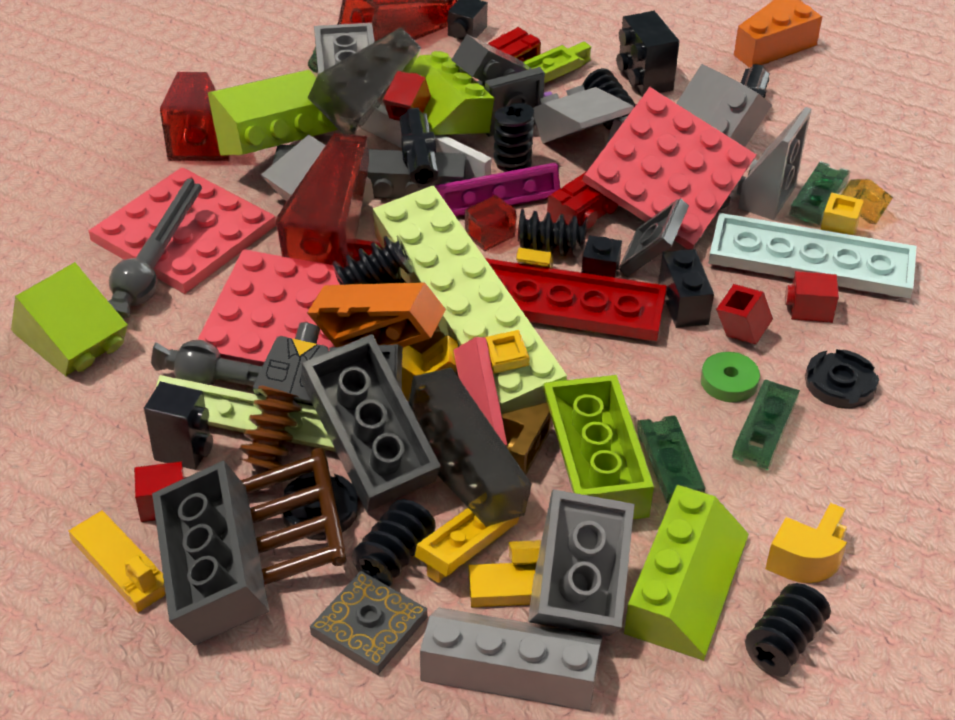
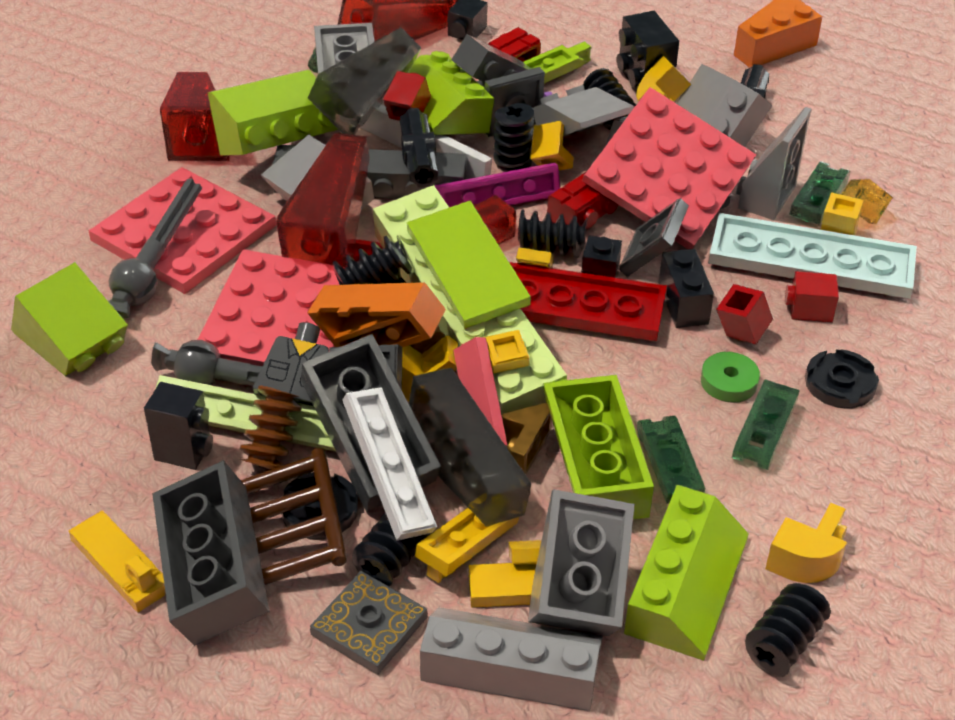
red brick [134,461,186,522] -> none
none -> white tile [342,387,437,541]
none -> lime tile [407,201,531,329]
none -> yellow panel [531,121,574,170]
none -> yellow brick [636,56,691,102]

